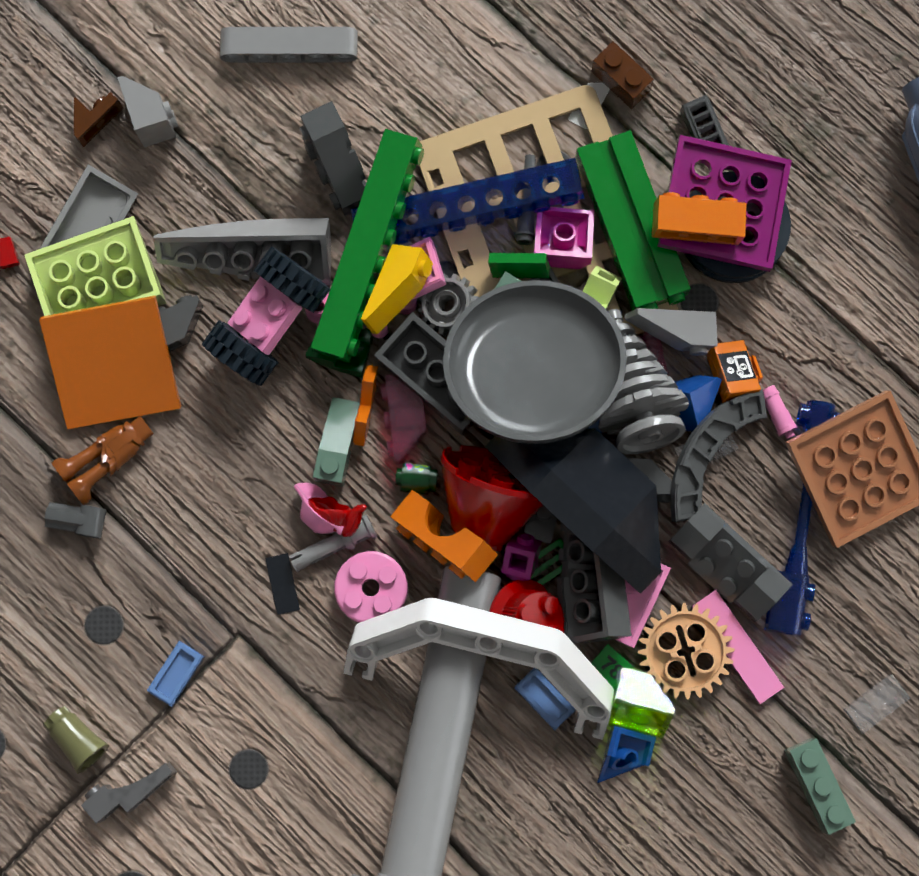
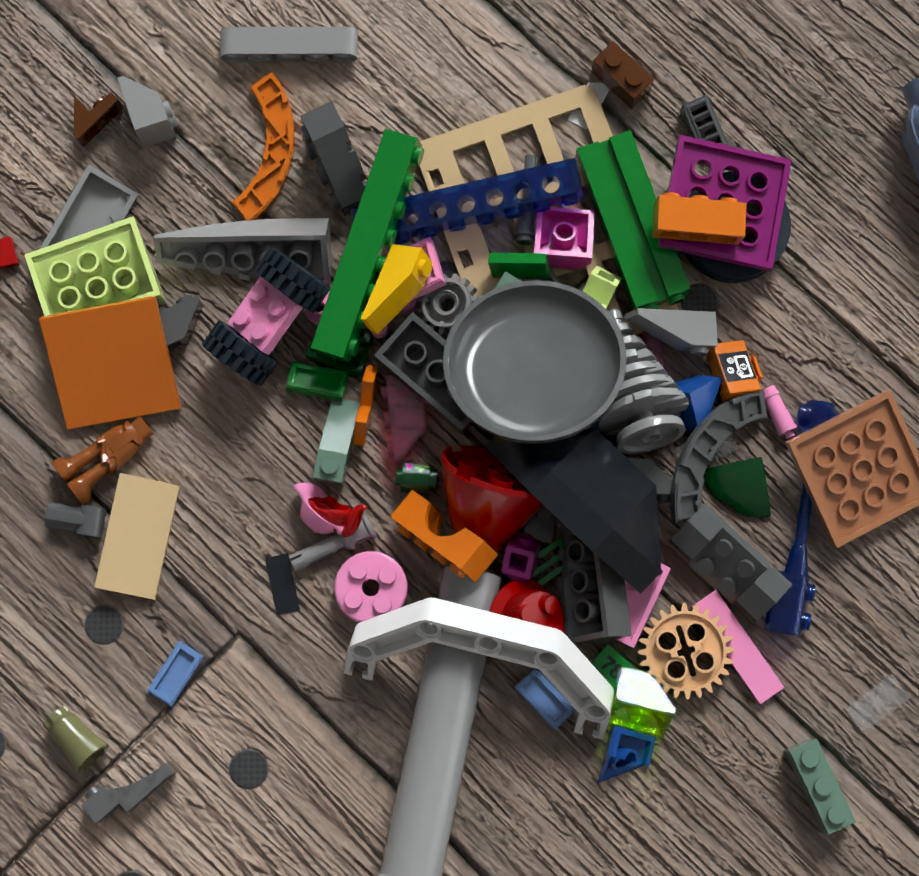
none -> tan slope [94,473,180,600]
none -> orange tile [231,71,295,221]
none -> green tile [286,362,348,401]
none -> dark green brick [703,457,771,517]

